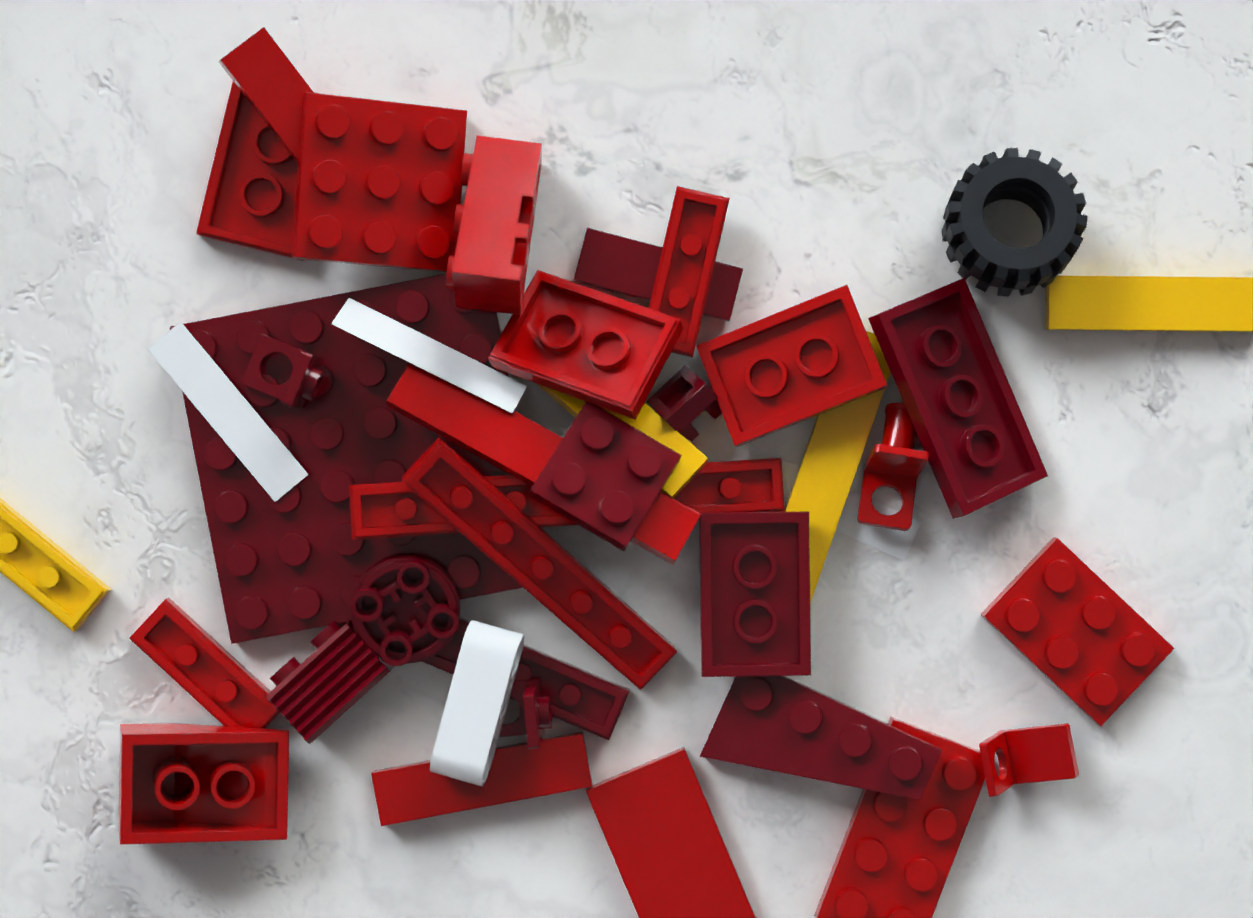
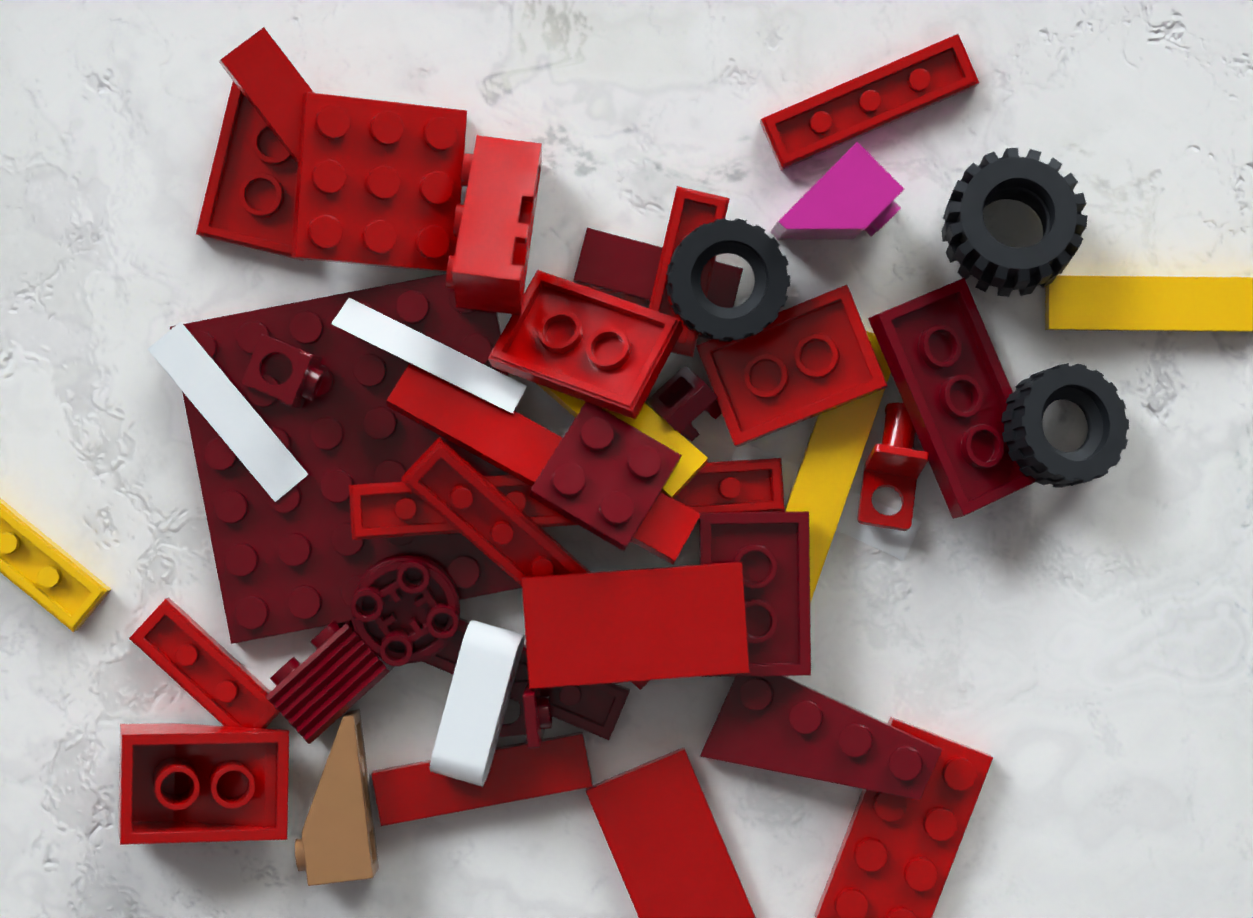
red bracket [979,723,1079,797] -> none
red plate [980,537,1175,726] -> none
none -> medium nougat slope [295,709,379,886]
none -> red tile [522,562,750,689]
none -> black tyre [666,218,790,342]
none -> red tile [760,34,979,170]
none -> dark pink slope [770,142,904,240]
none -> black tyre [1002,363,1129,488]

